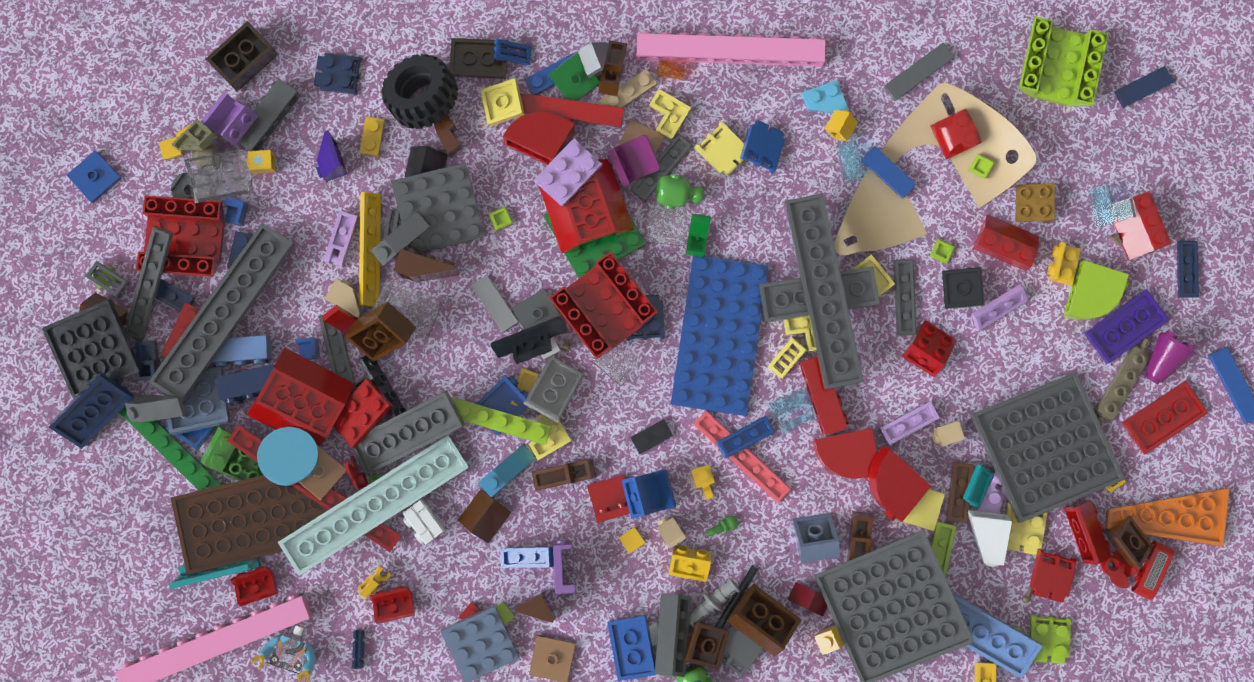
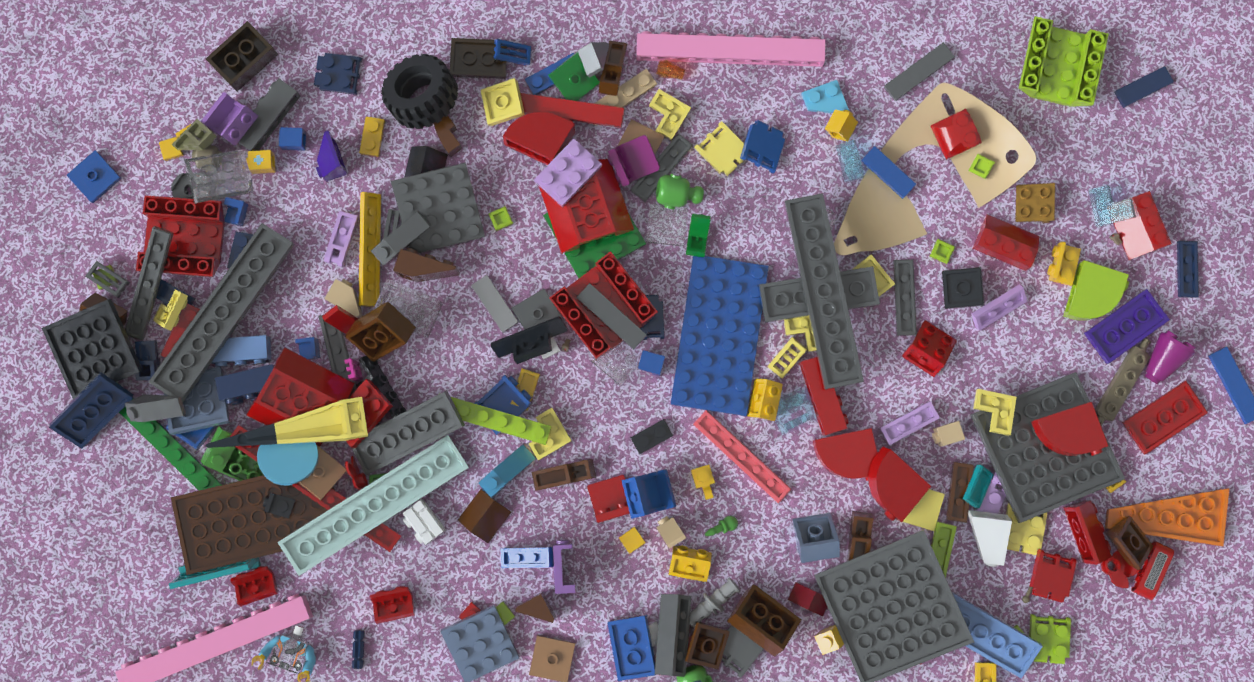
yellow plate [358,565,391,599] -> none
light grey tile [523,355,584,423] -> none
black bar [715,565,758,628] -> none
blue tile [716,416,775,459] -> none
none -> light yellow plate [153,289,188,331]
none -> light yellow plate [205,397,368,448]
none -> black bracket [263,493,296,519]
none -> blue panel [279,127,306,151]
none -> dark pink tile [344,358,363,382]
none -> dark grey tile [576,283,647,350]
none -> blue panel [638,350,665,376]
none -> yellow bracket [747,379,783,421]
none -> light yellow plate [973,389,1017,436]
none -> red brick [1031,402,1108,456]

